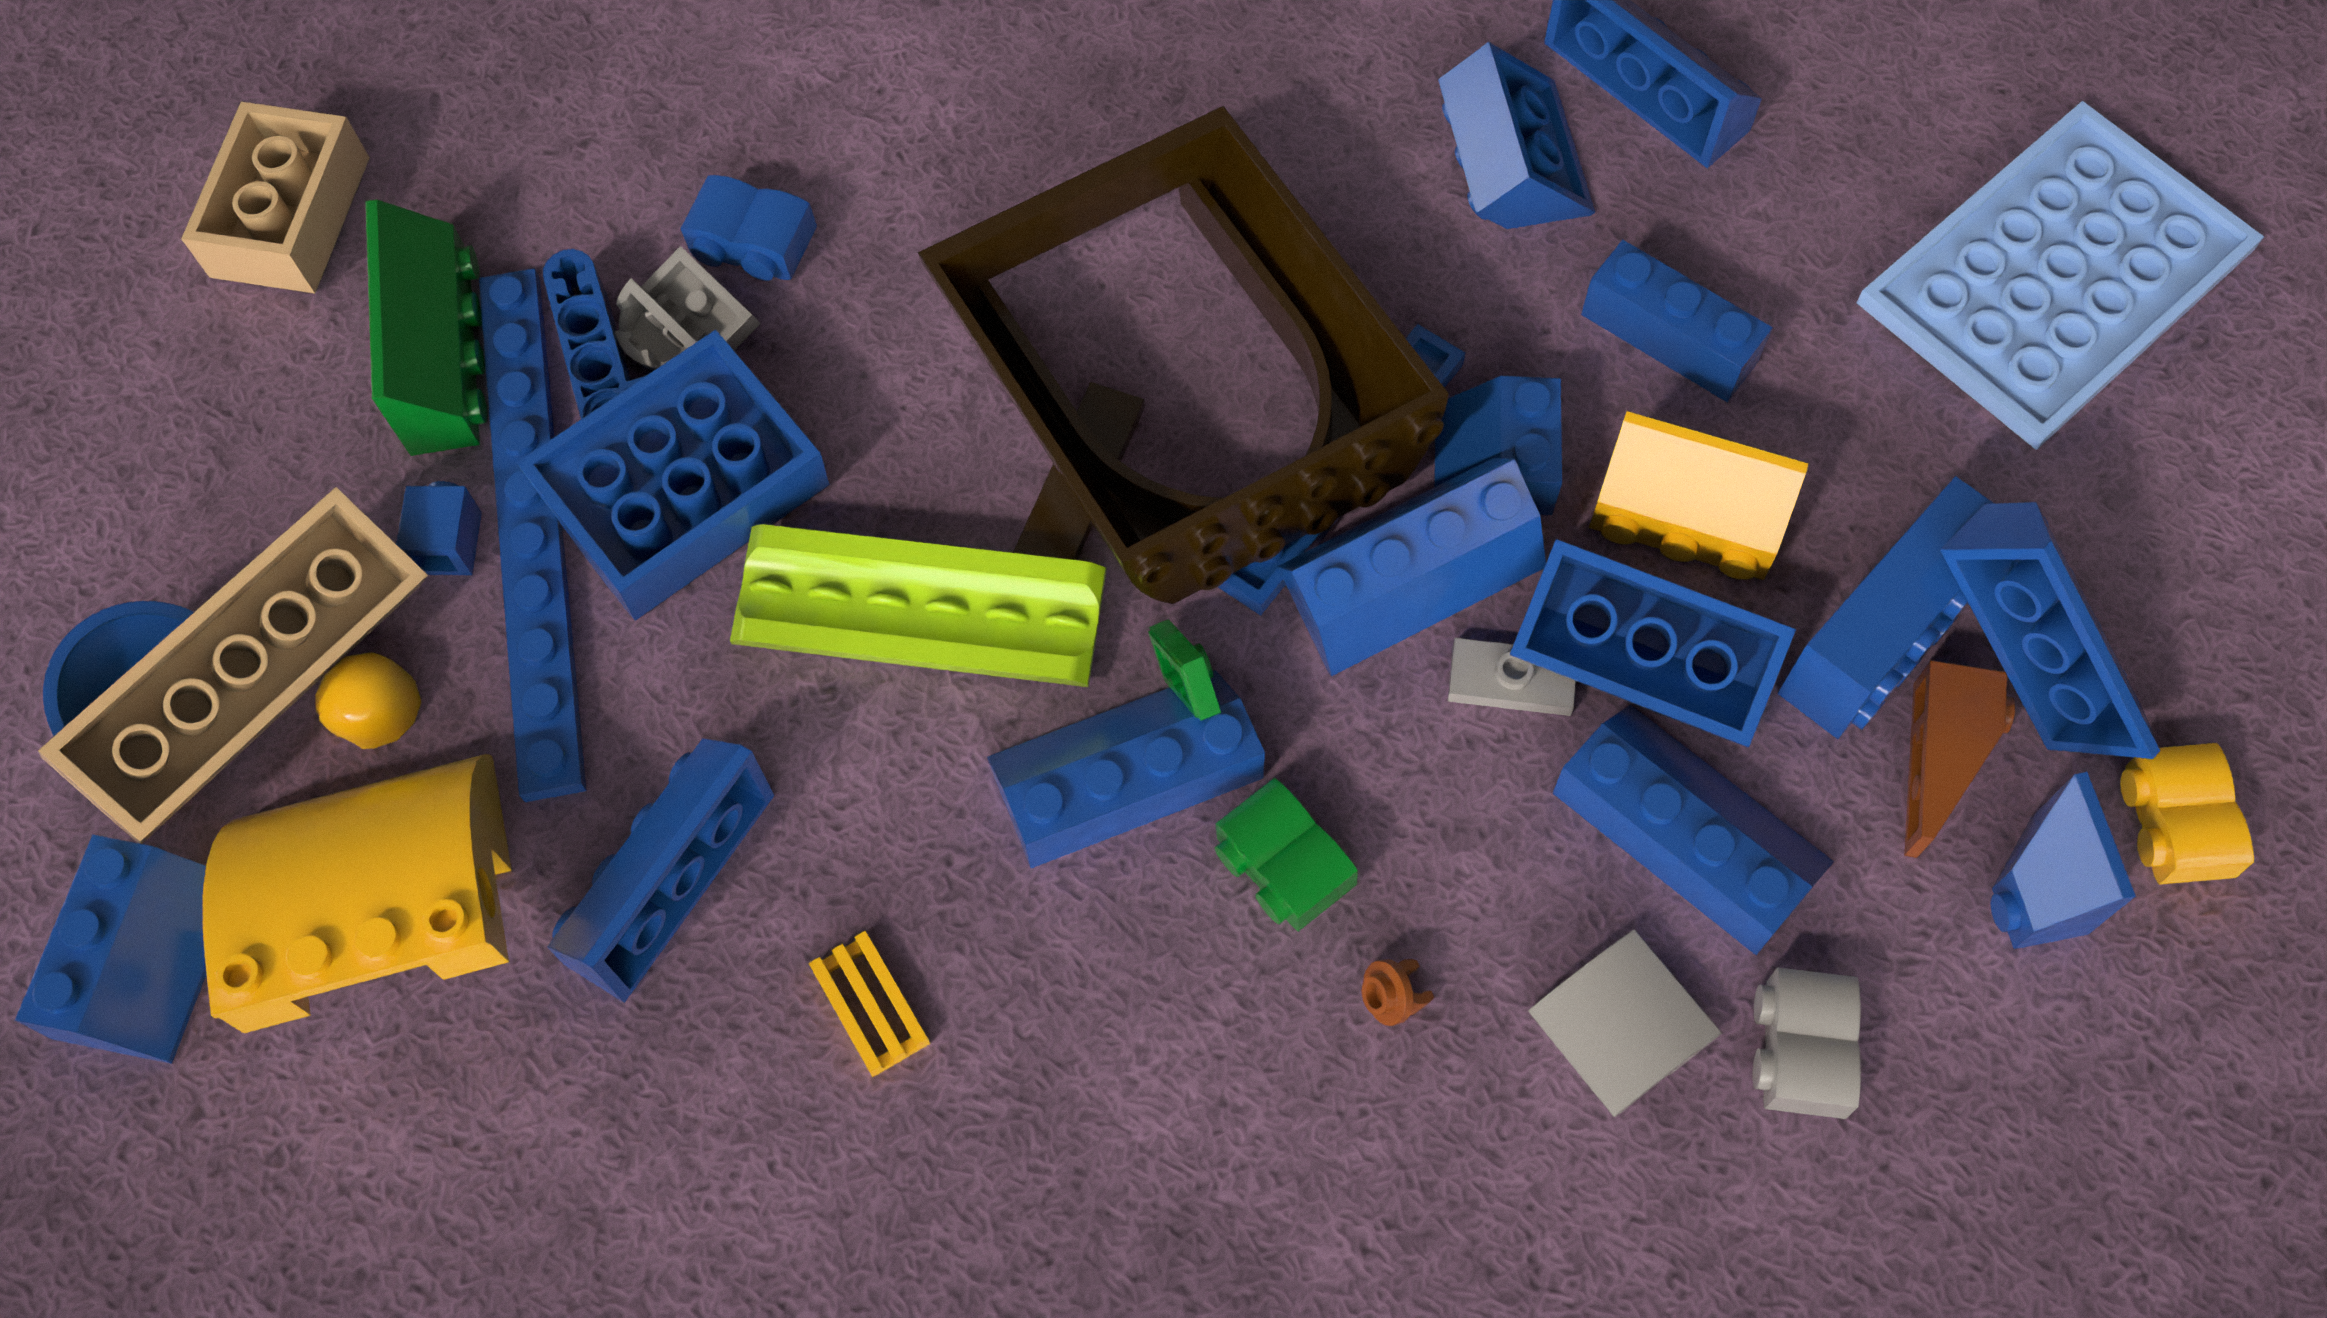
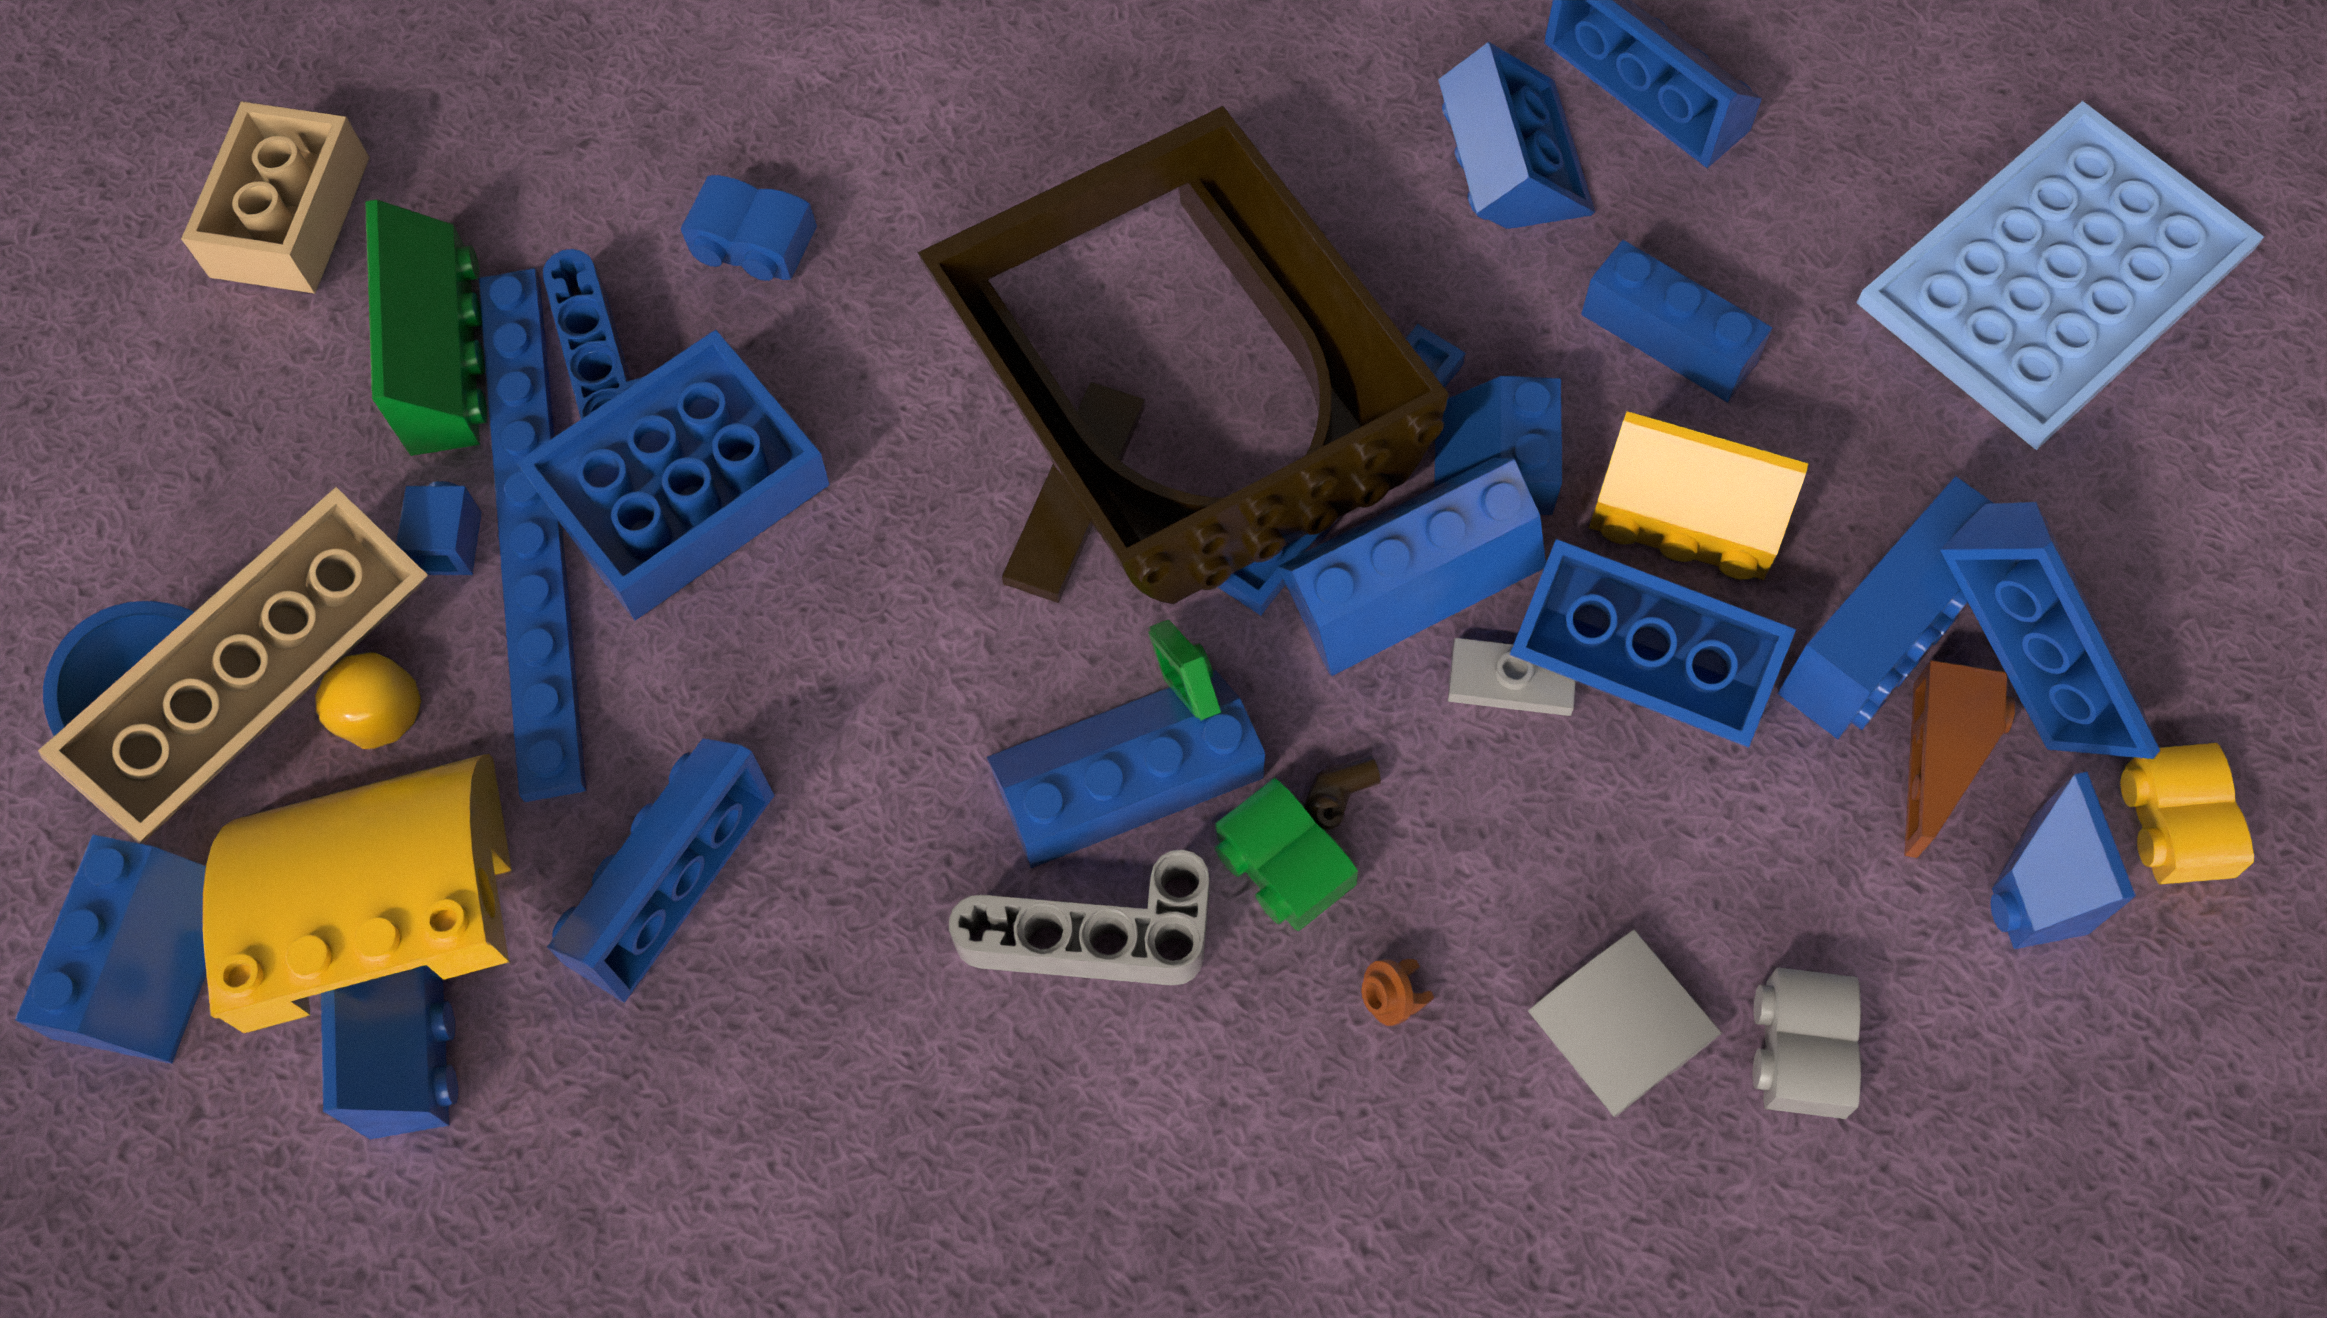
light grey slope [615,246,761,372] -> none
lime plate [730,524,1107,687] -> none
yellow tile [809,930,930,1077] -> none
blue slope [1552,704,1834,955] -> none
none -> blue slope [321,965,458,1139]
none -> light grey beam [949,850,1209,985]
none -> dark brown arm [1304,754,1381,830]

